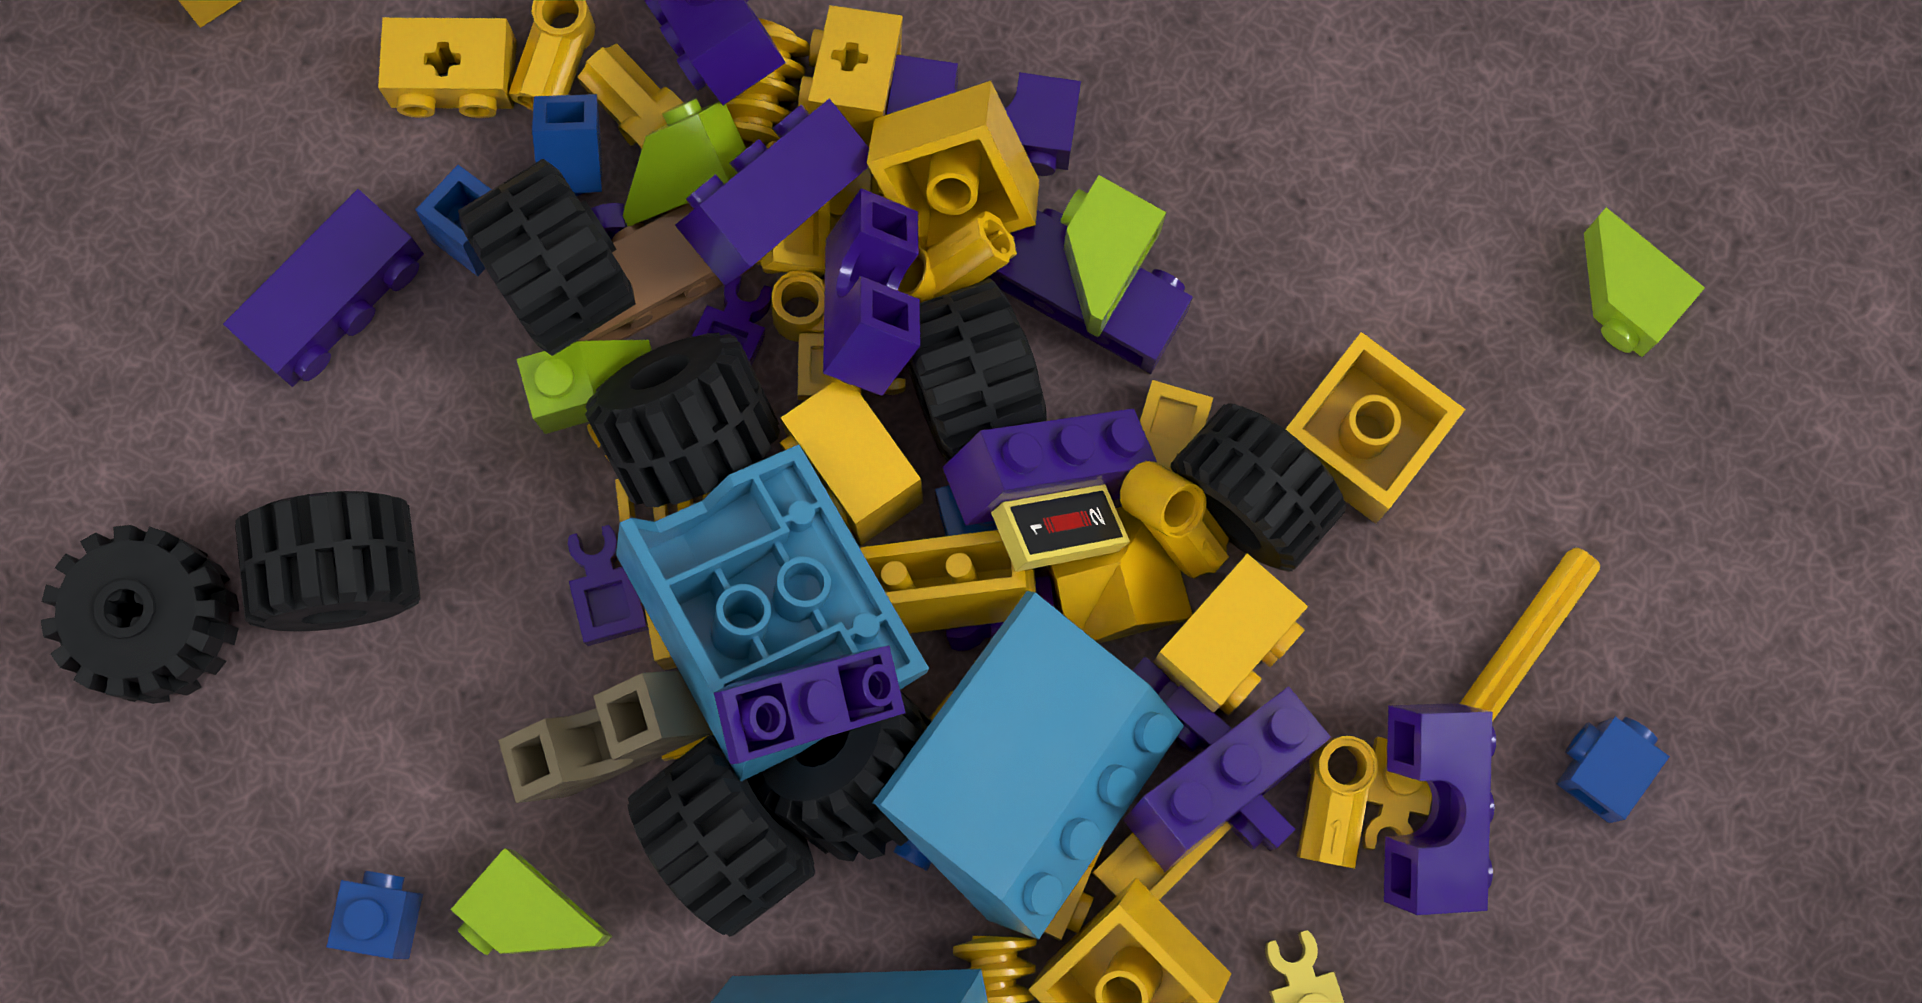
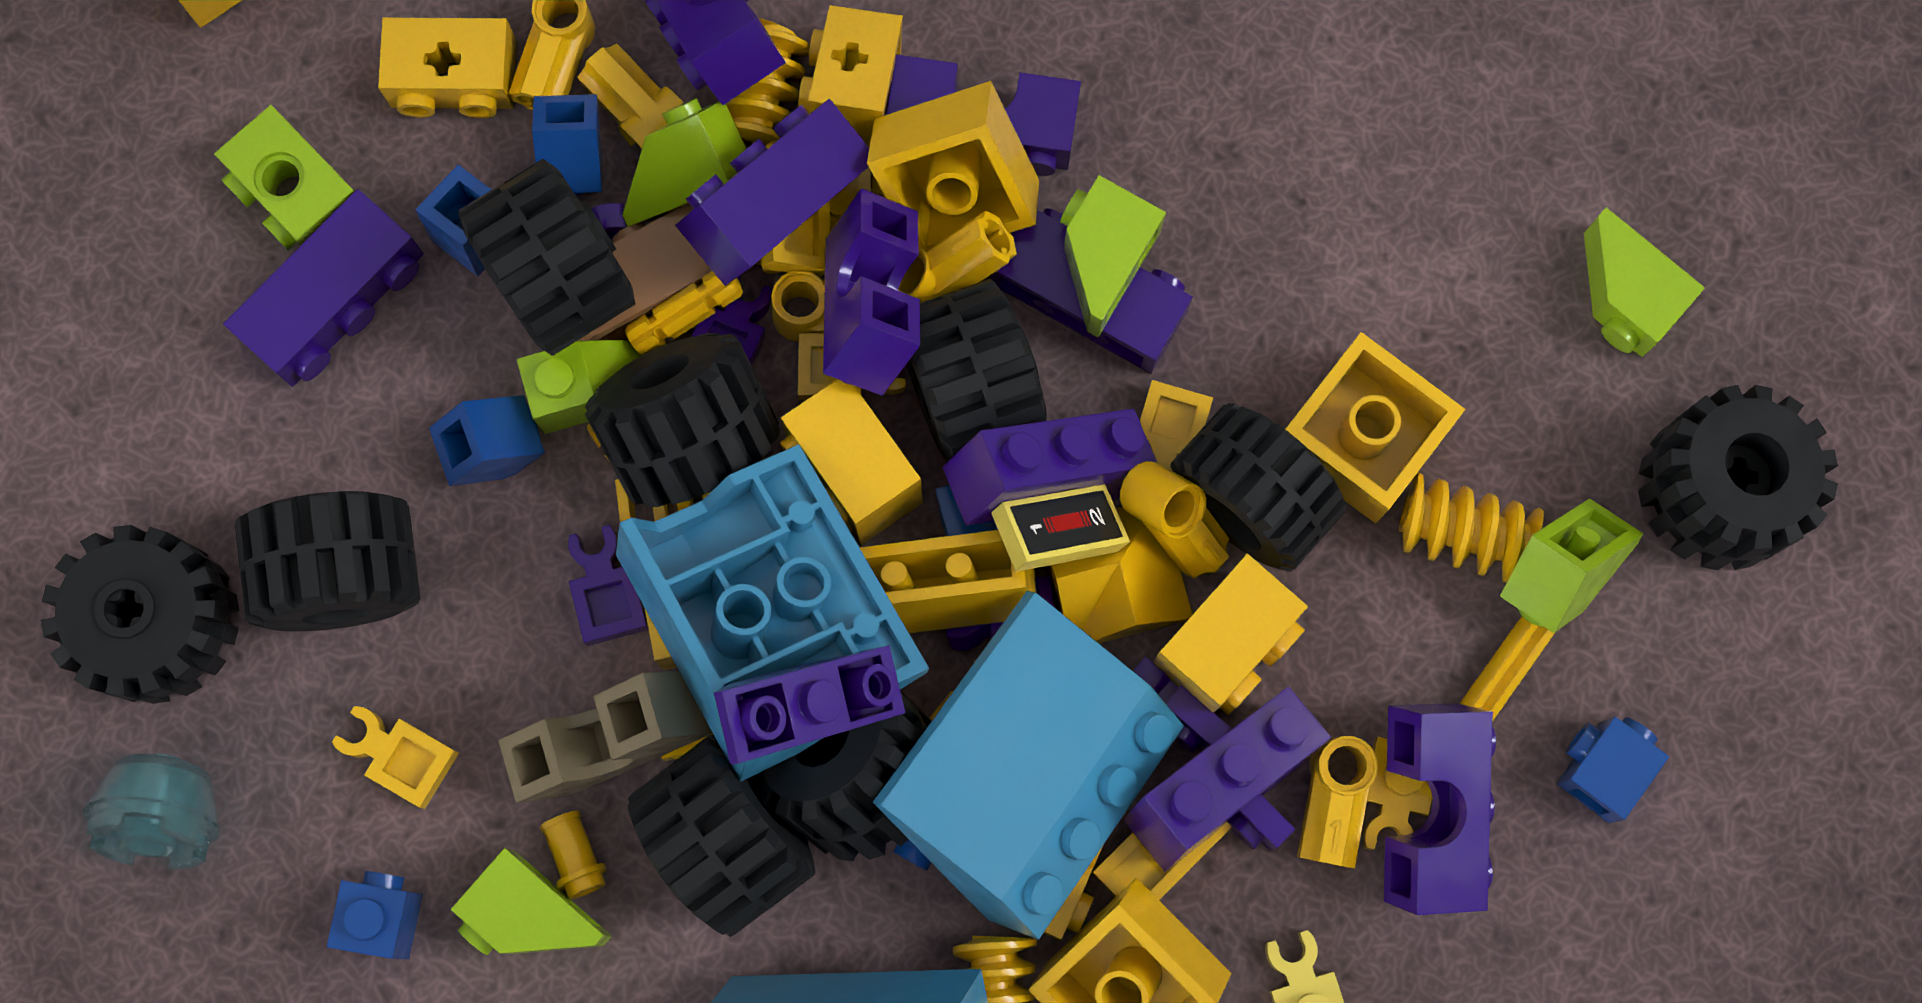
none -> clear light blue cone [83,754,220,870]
none -> lime brick [214,105,355,251]
none -> yellow plate [332,706,459,809]
none -> blue brick [429,395,545,486]
none -> yellow pin [540,810,607,900]
none -> yellow axle [625,271,743,355]
none -> yellow piece [1399,472,1544,583]
none -> lime slope [1500,498,1644,633]
none -> black wheel [1638,385,1838,570]

